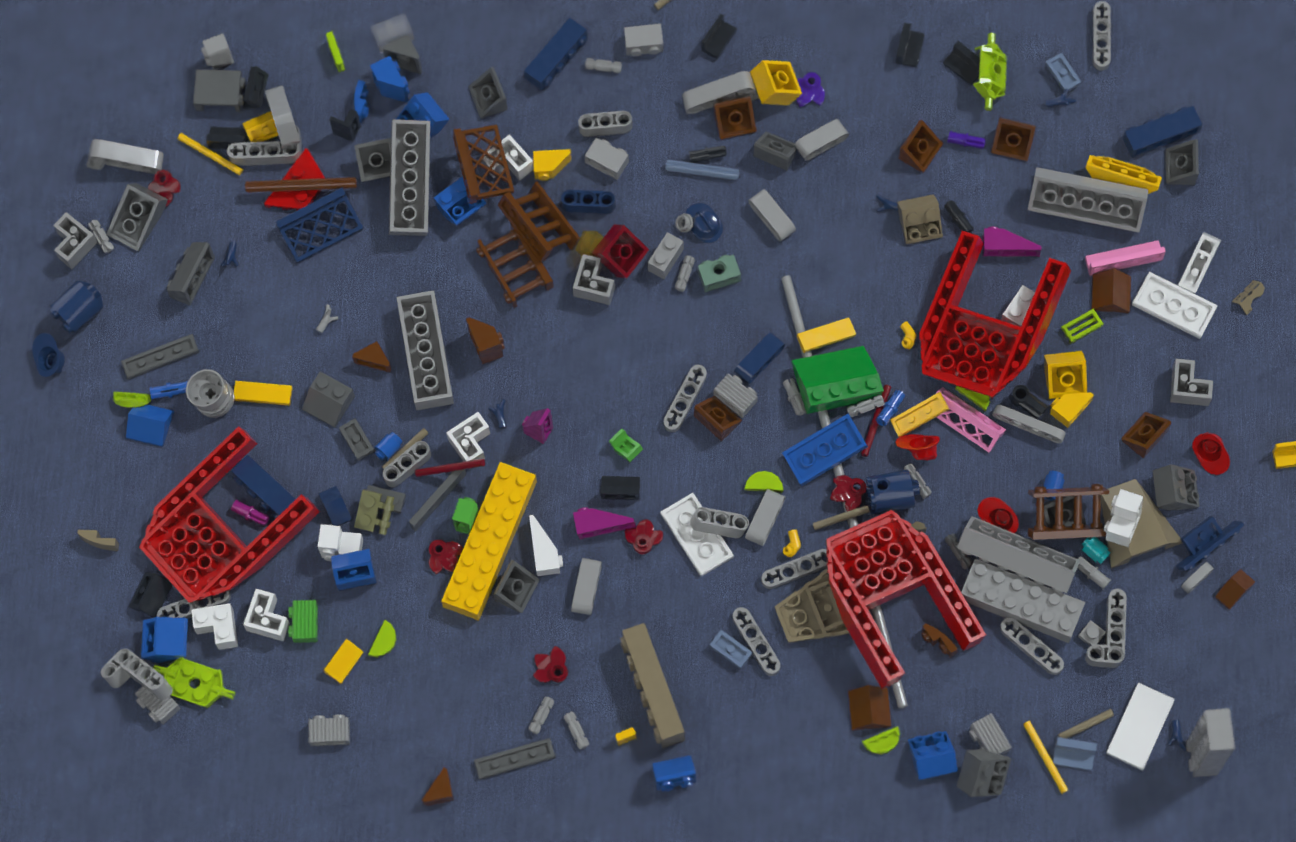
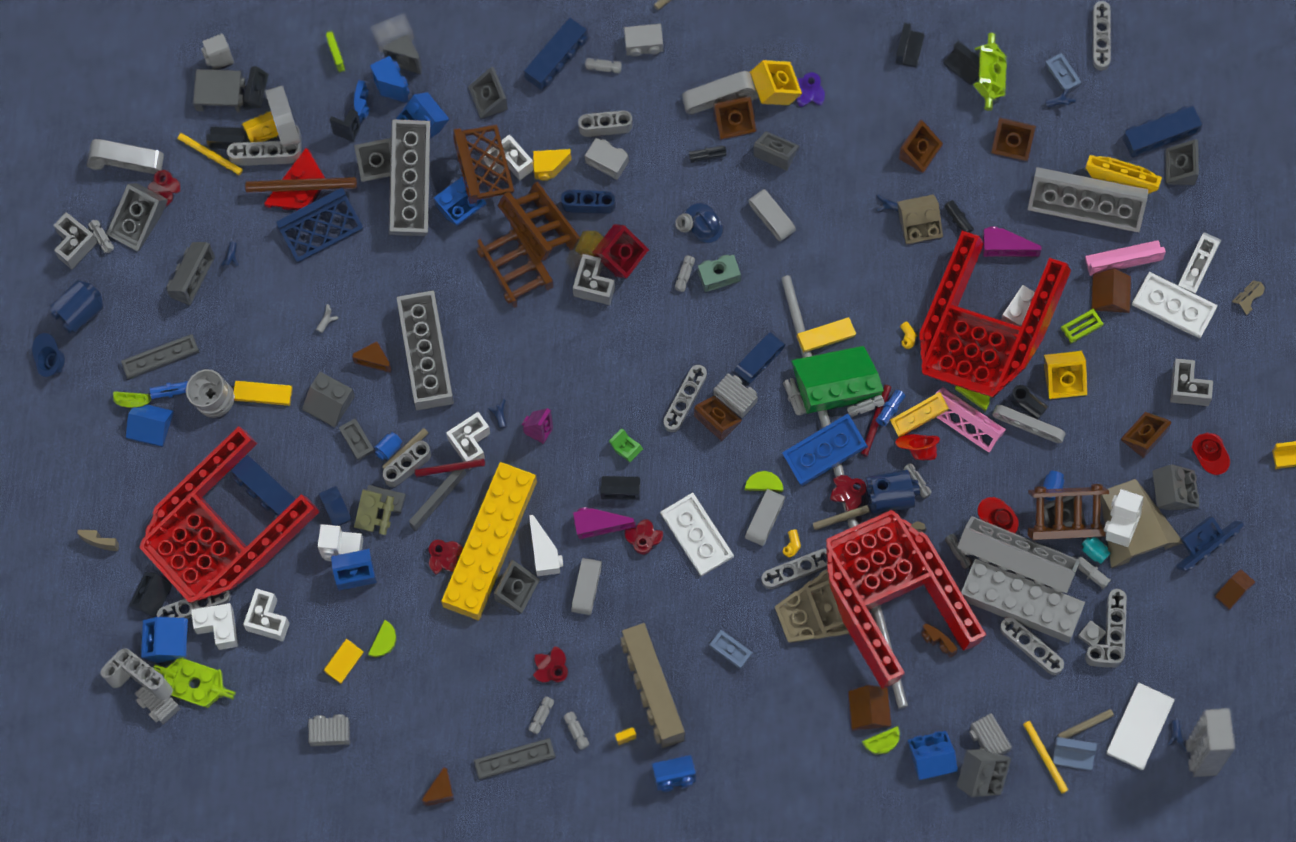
magenta axle [231,500,269,526] -> none
bright green brick [289,600,318,643] -> none
bright green brick [452,497,479,534] -> none
reddish brown slope [466,317,505,365] -> none
light grey brick [648,232,684,280] -> none
sand blue axle [665,160,739,180] -> none
light grey beam [690,507,749,538] -> none
black panel [702,14,737,60] -> none
light grey beam [733,607,780,676] -> none
light grey beam [794,119,849,161] -> none
dark purple axle [947,131,985,149] -> none
yellow slope [1050,392,1094,428] -> none
light grey beam [1181,562,1214,594] -> none

